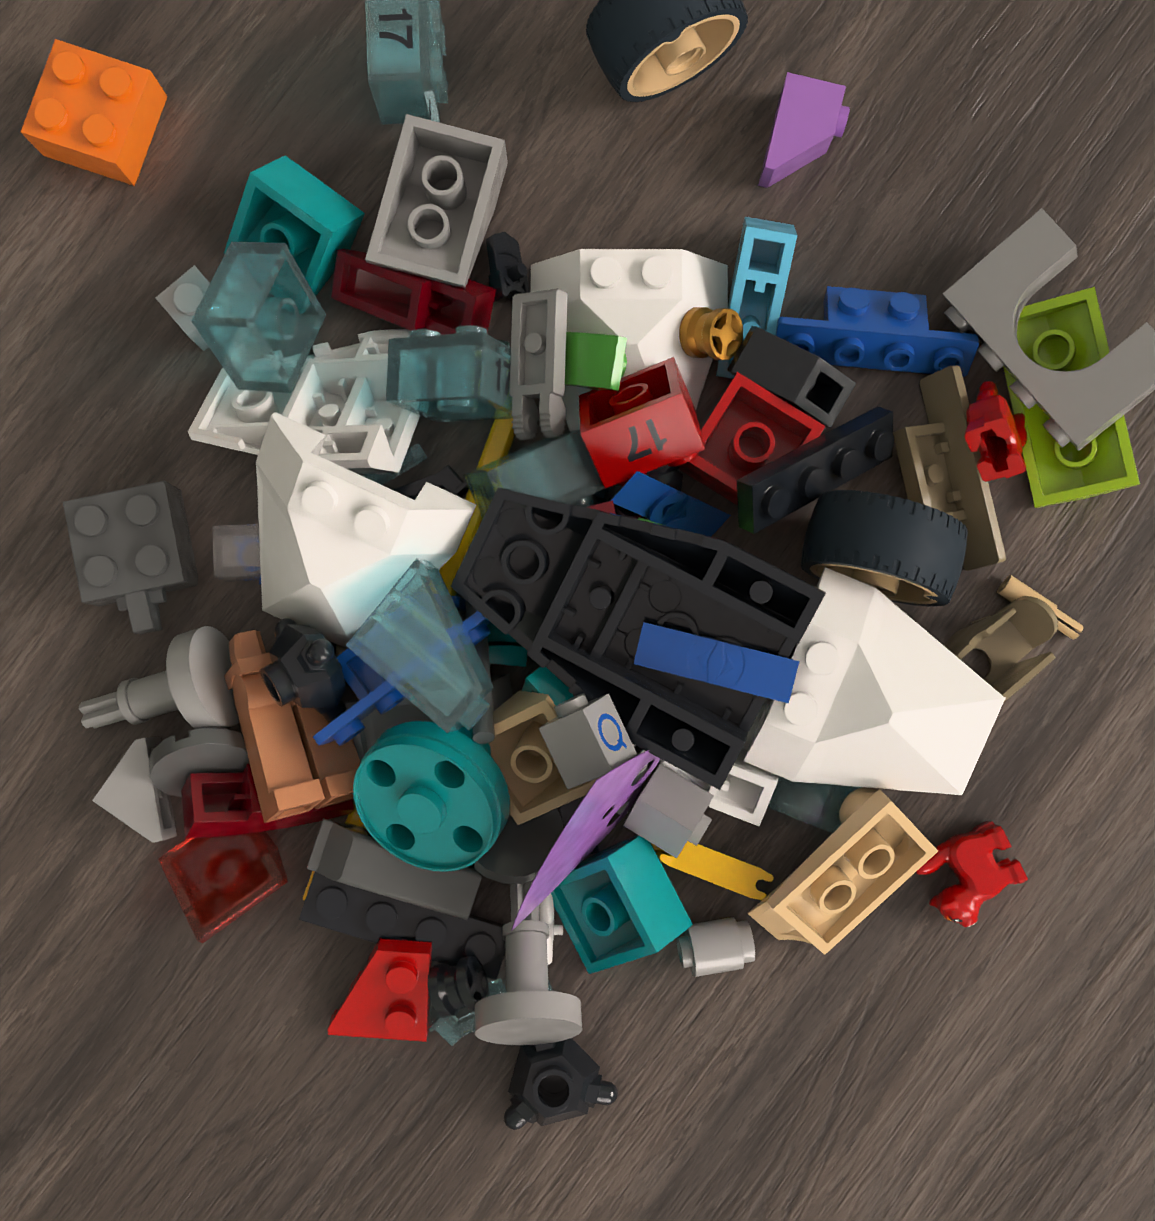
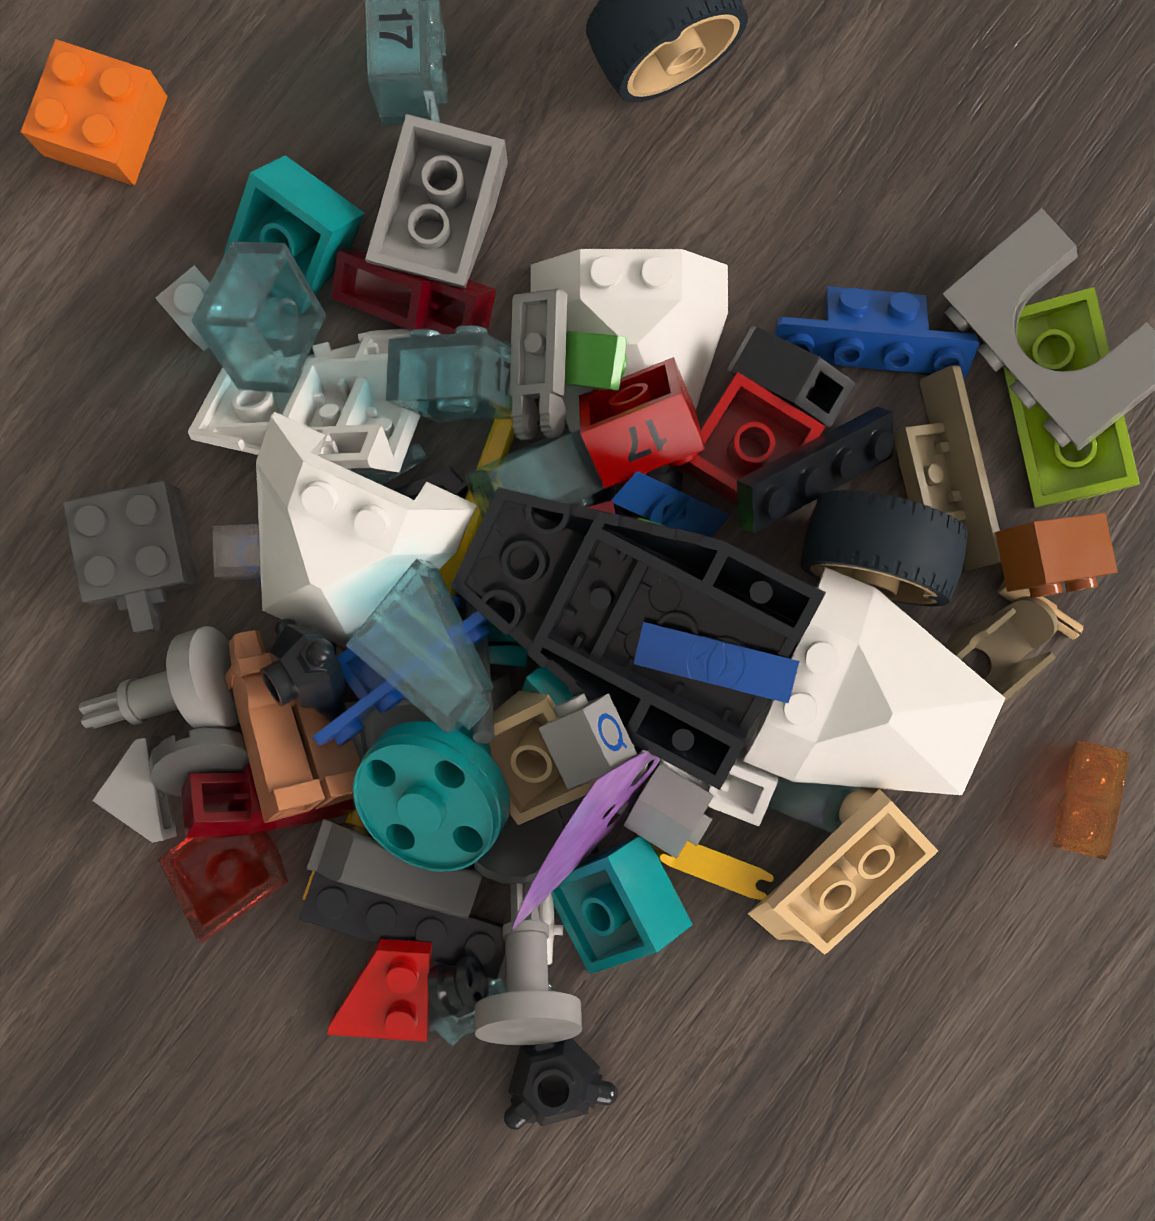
black piece [486,232,530,302] -> none
light grey brick [677,917,755,977] -> none
pearl gold wheel [679,307,743,360] -> none
medium azure slope [716,217,797,379] -> none
medium lavender slope [758,72,850,188] -> none
red animal [916,821,1028,927] -> none
red animal [964,381,1027,482] -> none
none -> dark orange brick [995,513,1118,598]
none -> clear orange slope [1053,740,1129,860]

